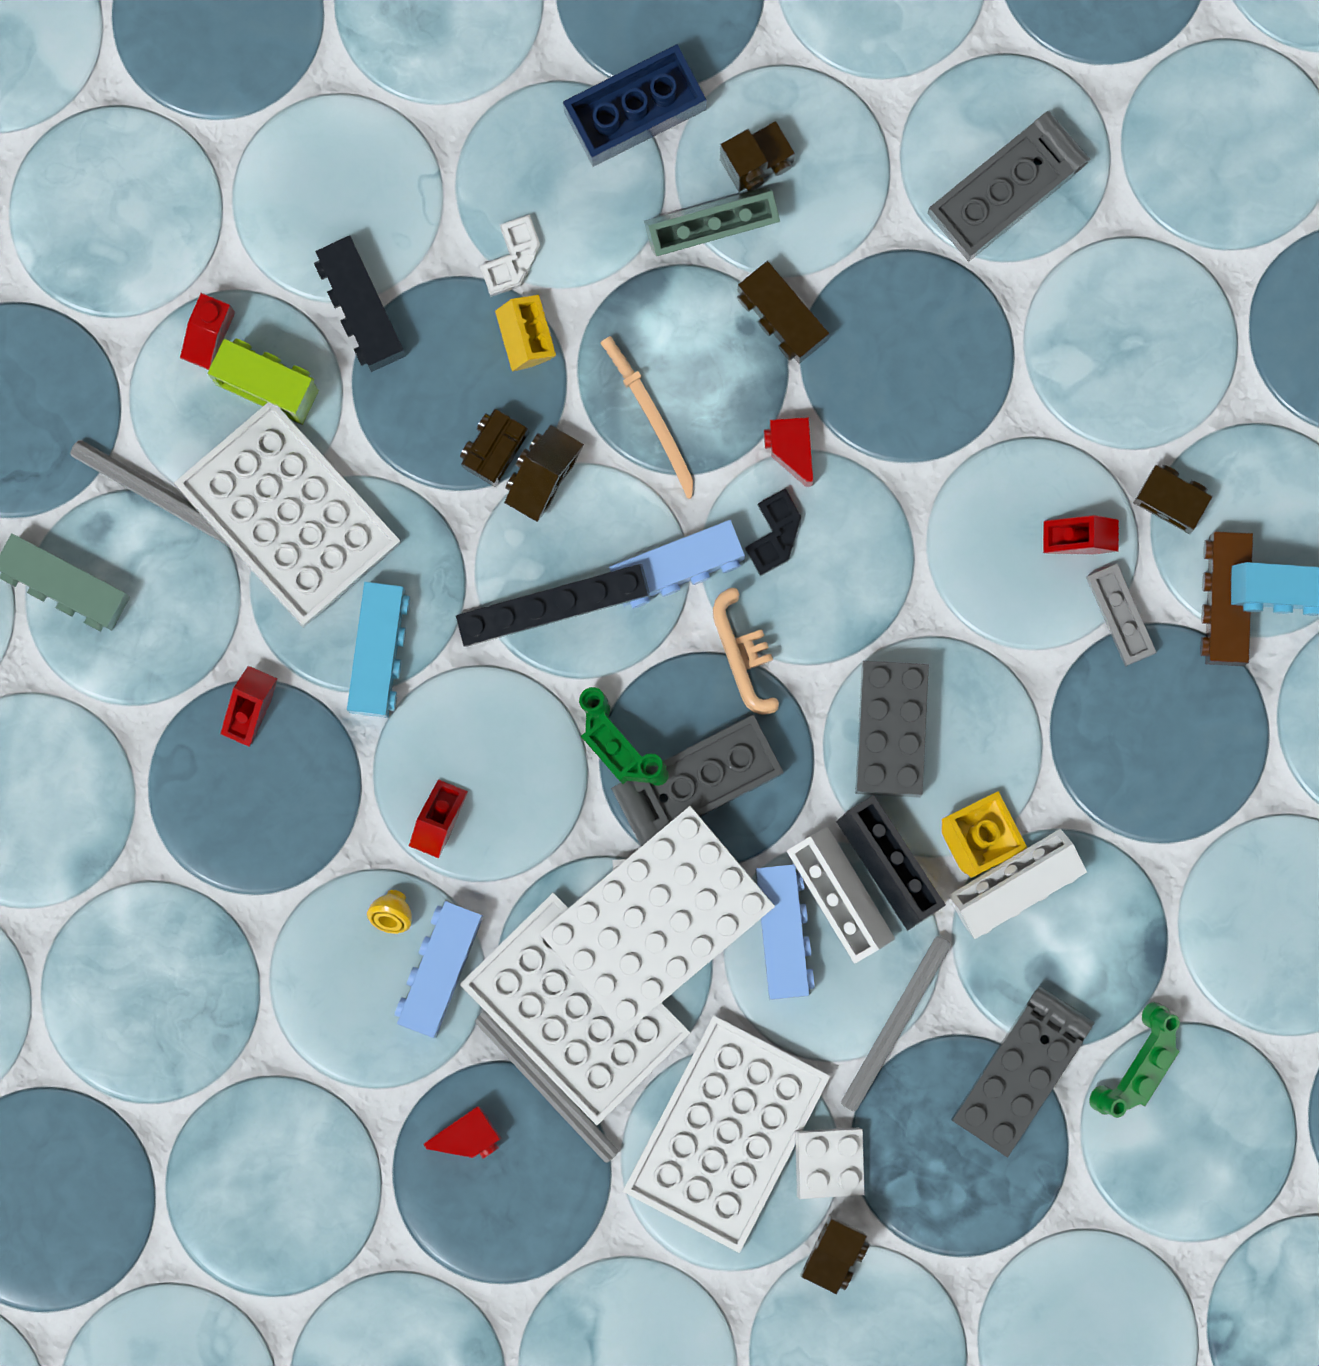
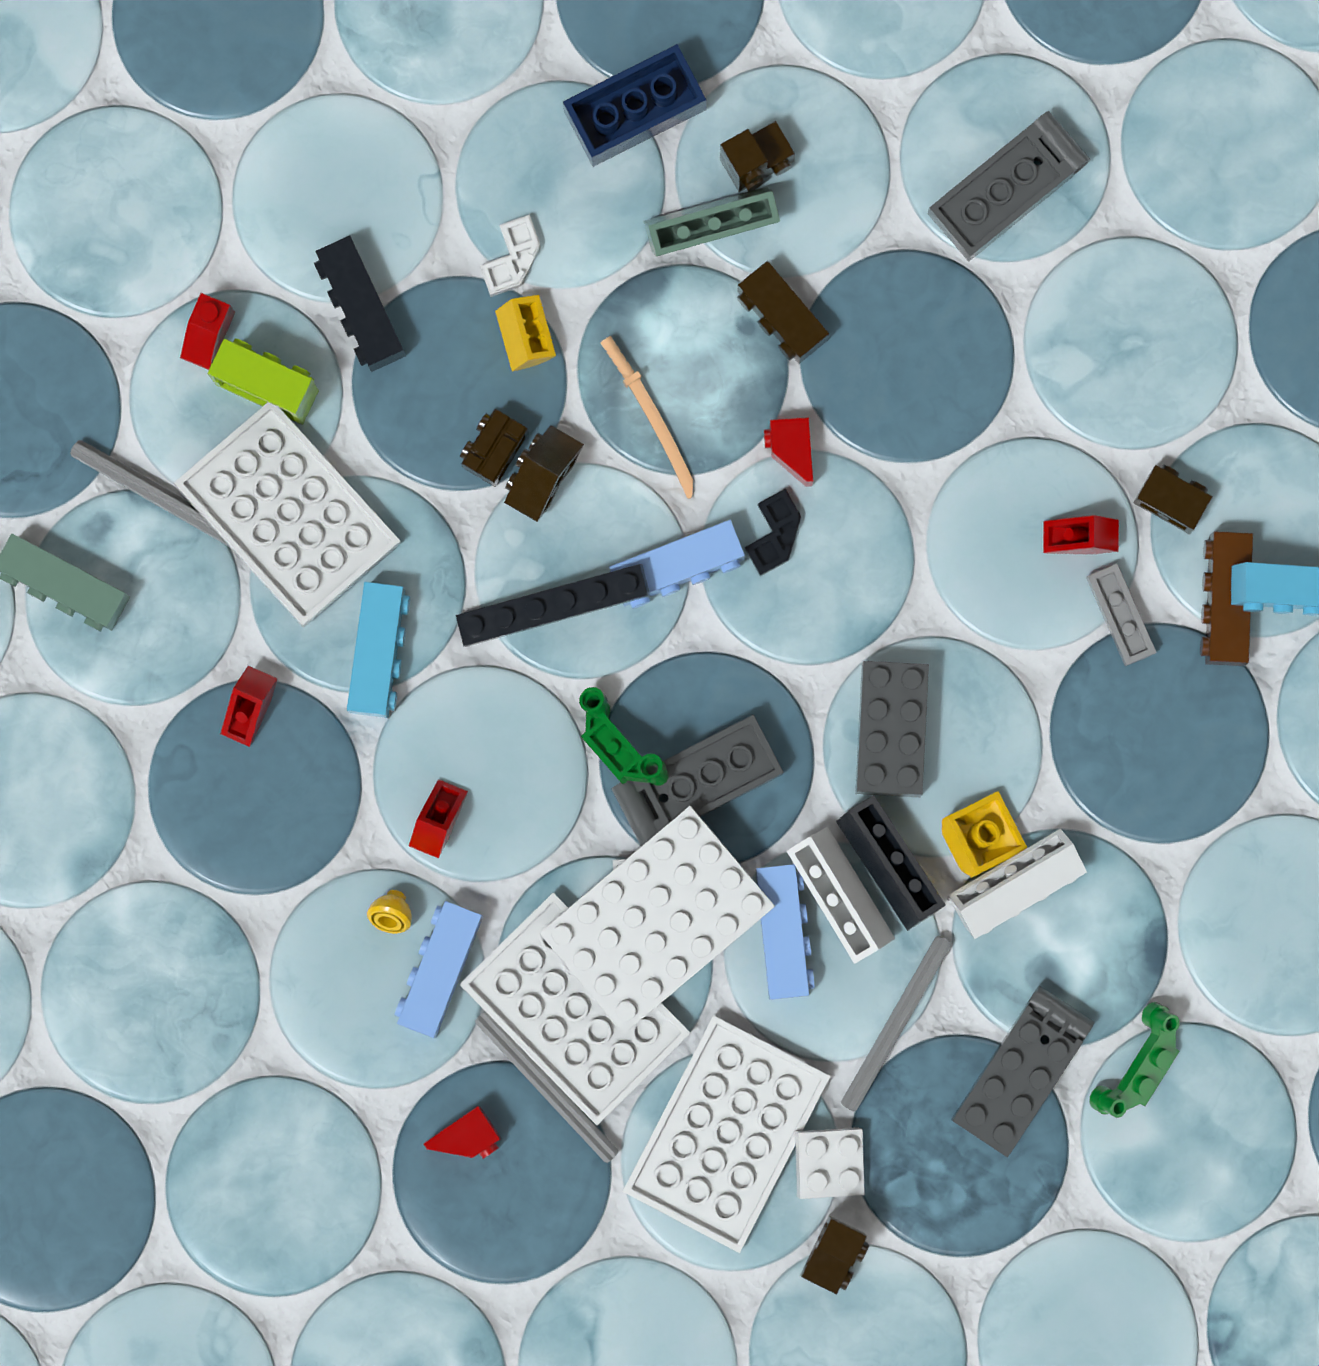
light nougat piece [713,587,779,715] -> none

